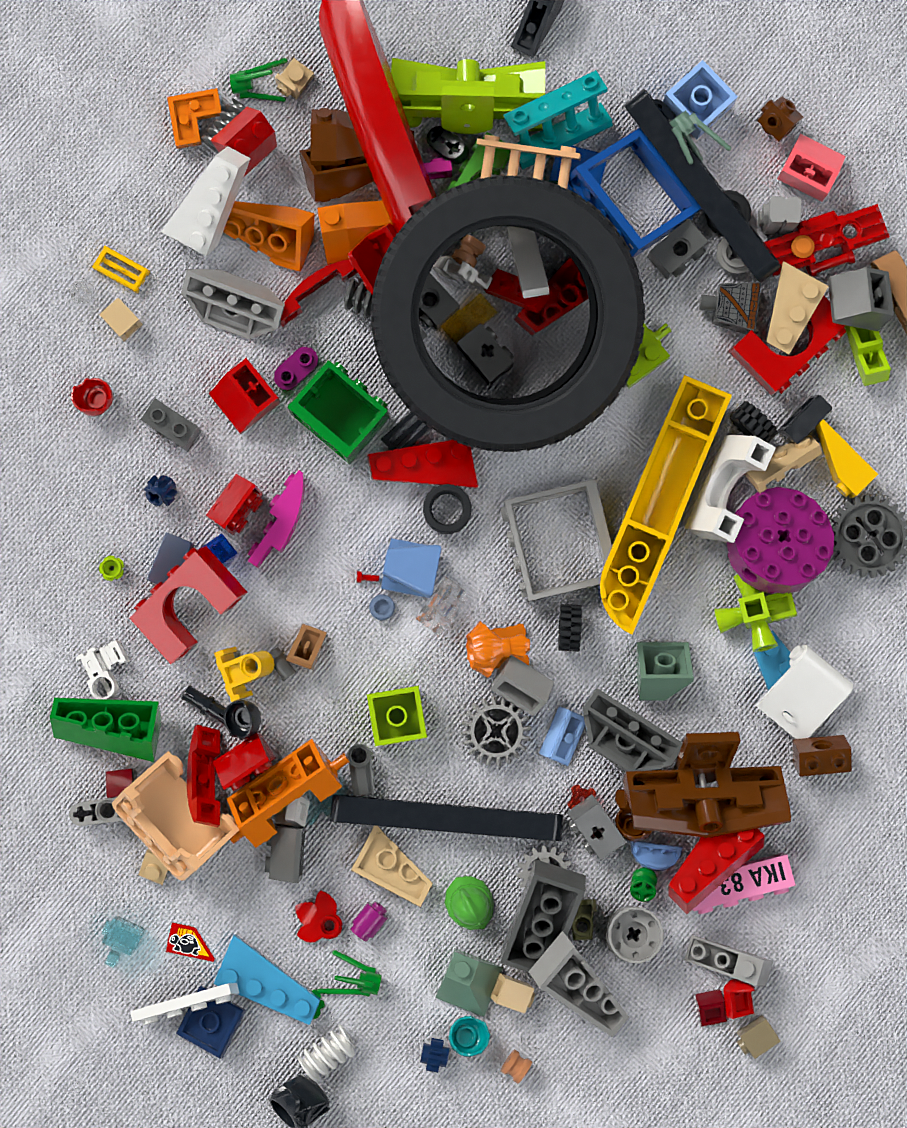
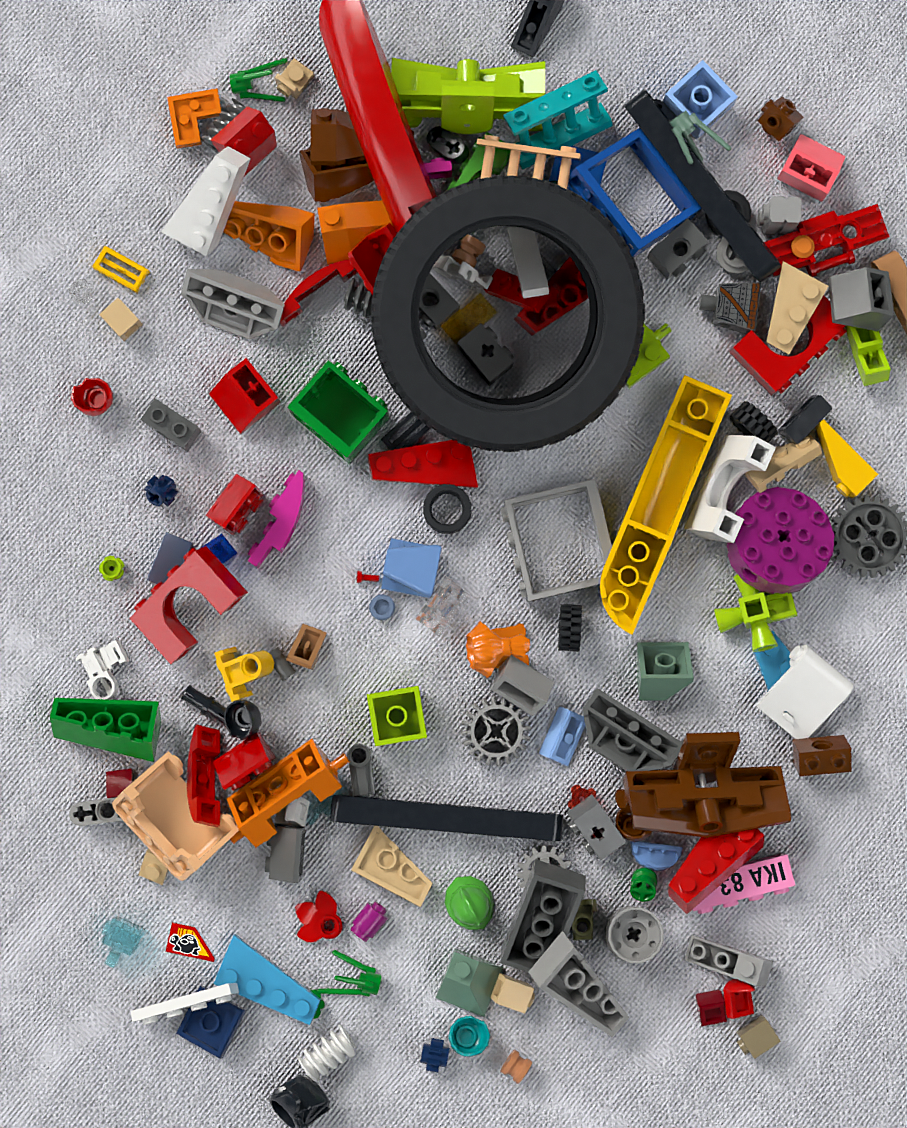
magenta plate [274,347,319,391] -> none

